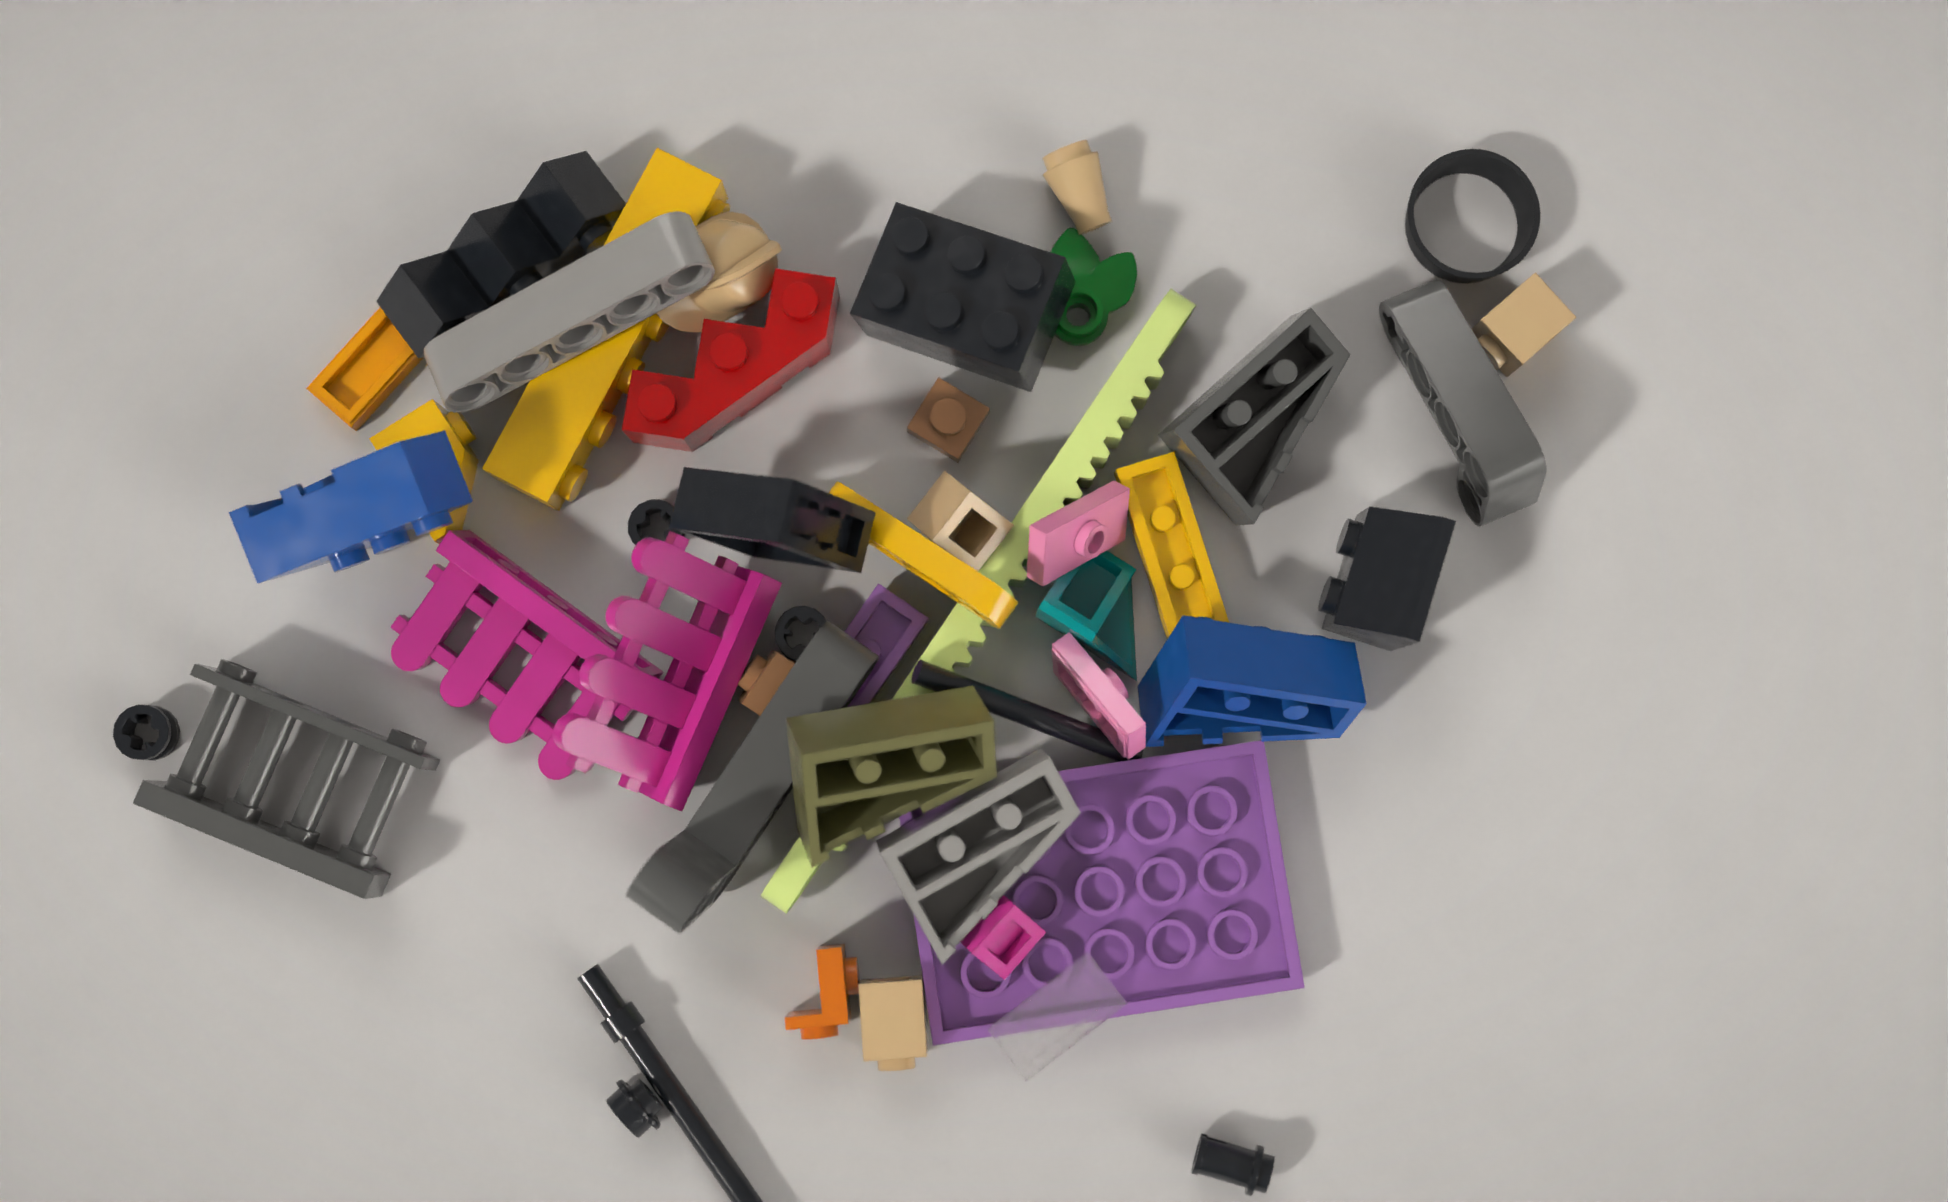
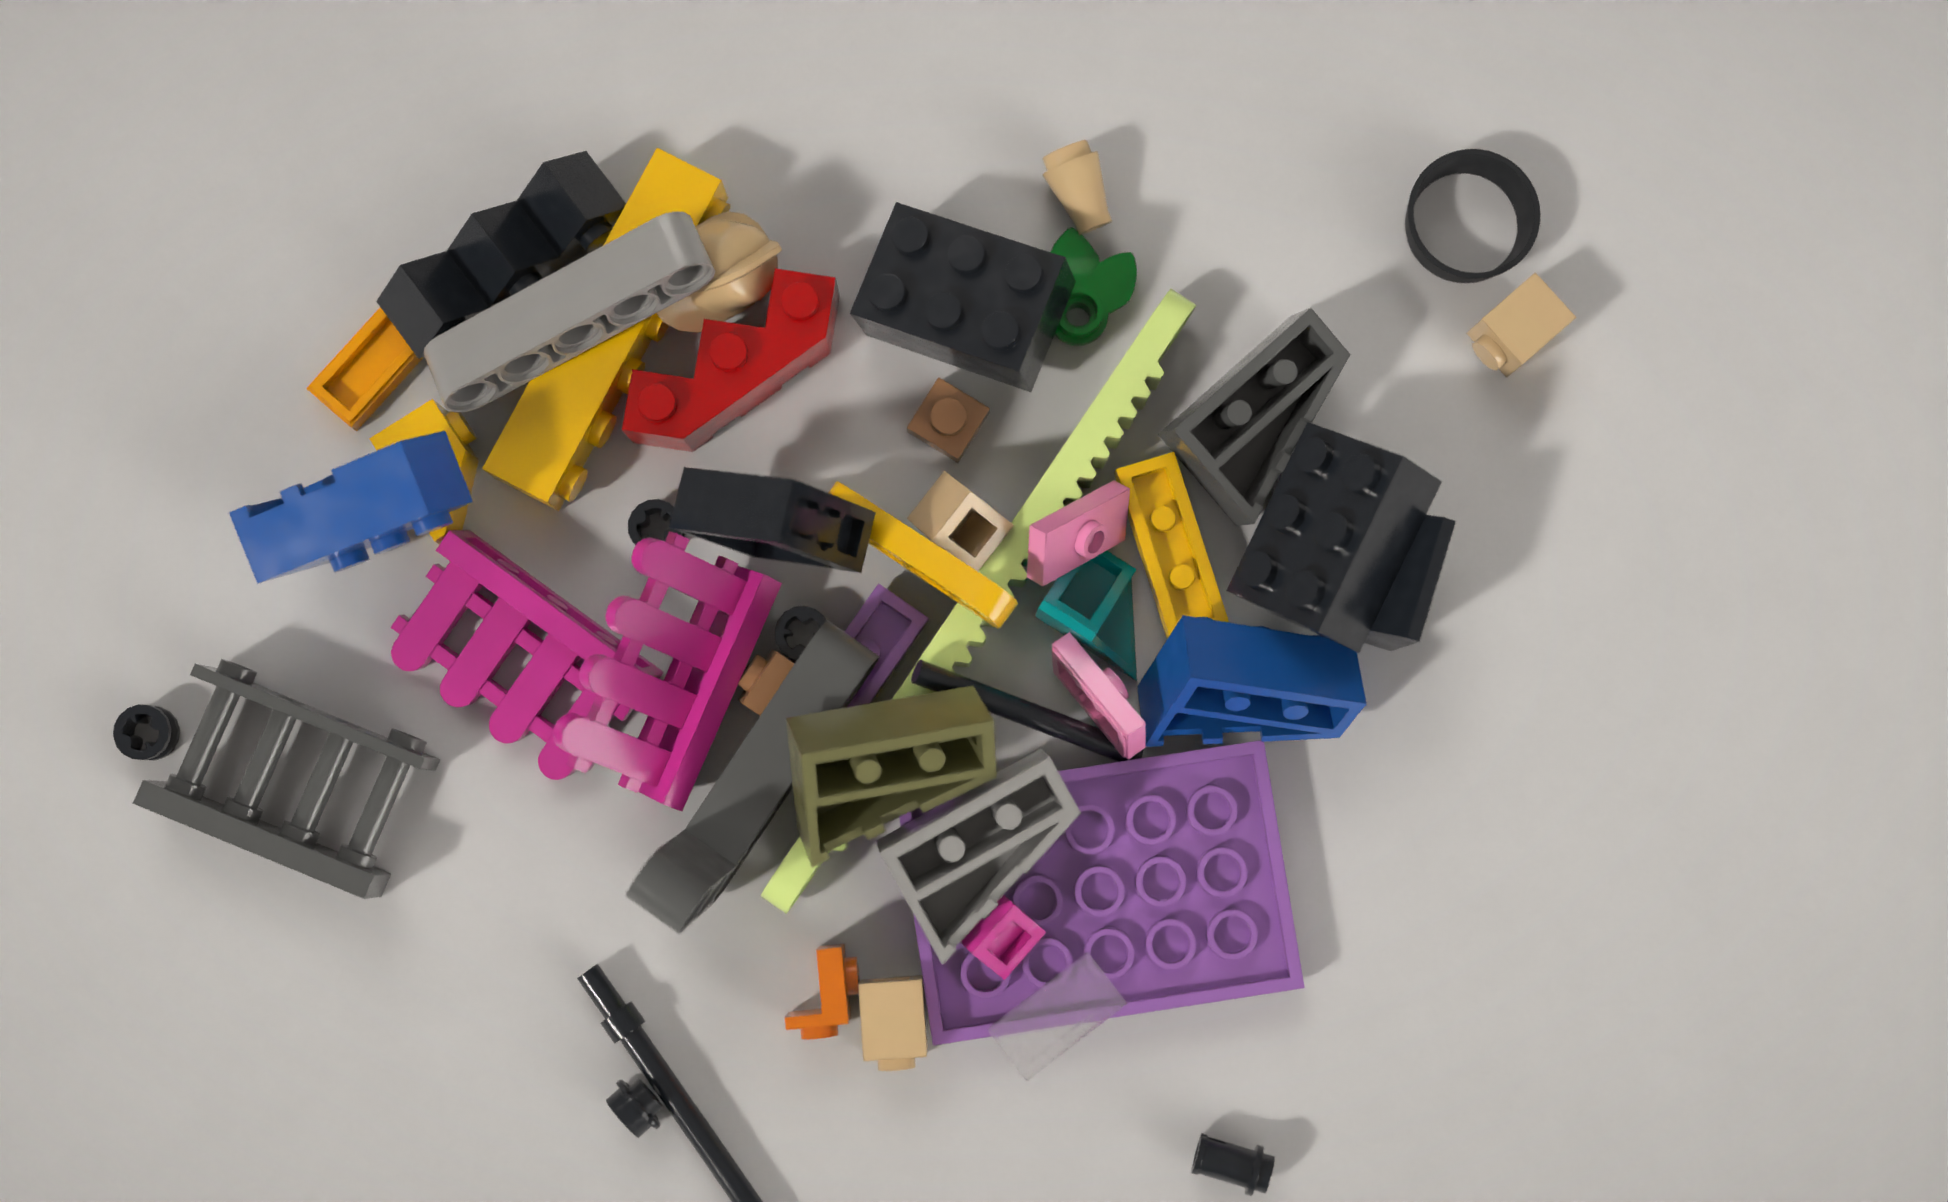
dark grey beam [1379,279,1547,527] -> none
none -> black brick [1226,422,1442,653]

